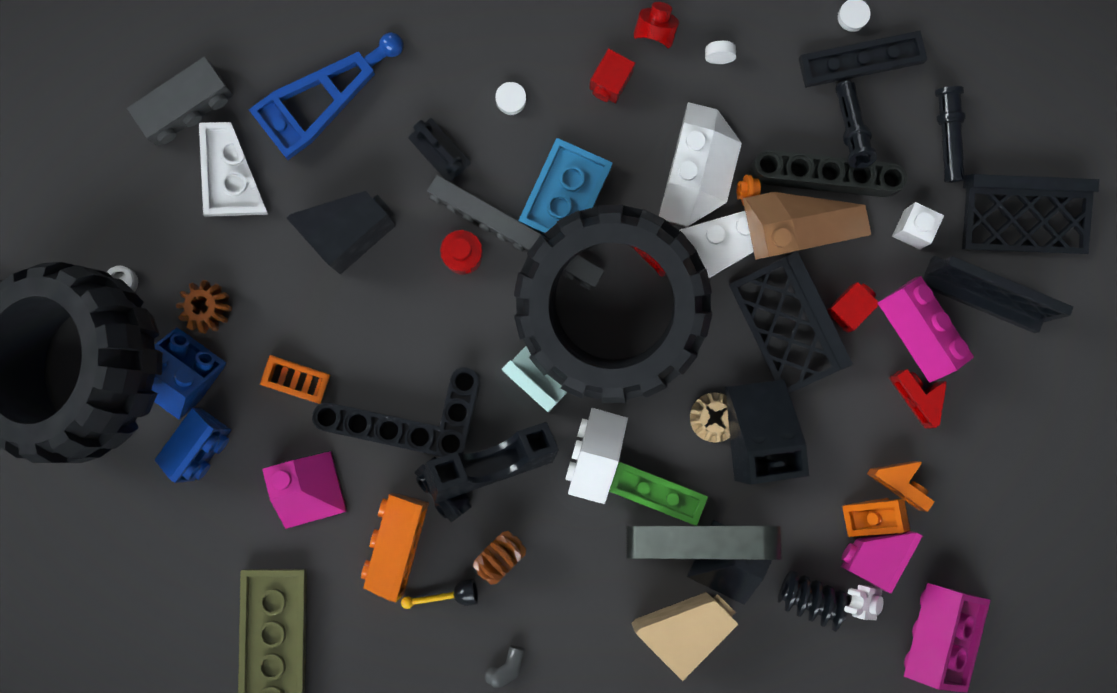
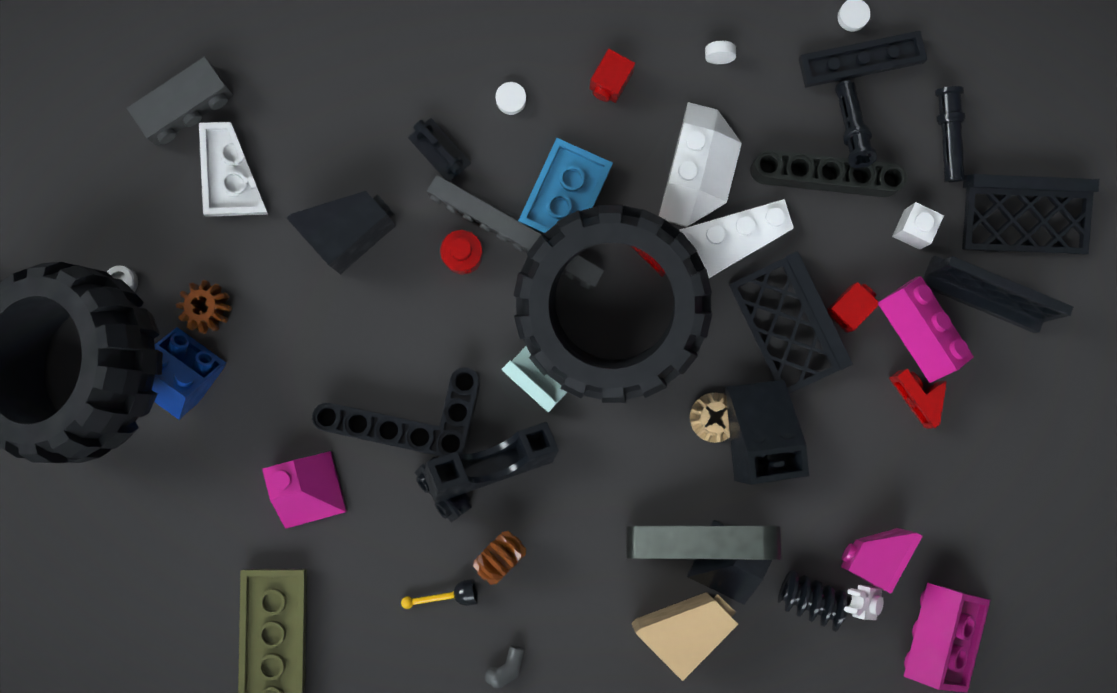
blue slope [154,408,231,483] -> none
blue plate [248,32,403,160] -> none
orange slope [259,355,330,404] -> none
orange slope [361,493,429,603] -> none
white brick [565,408,628,504] -> none
bright green plate [609,462,708,526] -> none
red piece [633,2,679,49] -> none
orange plate [736,175,761,206] -> none
medium nougat wedge [743,192,871,260] -> none
orange slope [842,498,910,537] -> none
orange slope [867,461,935,512] -> none

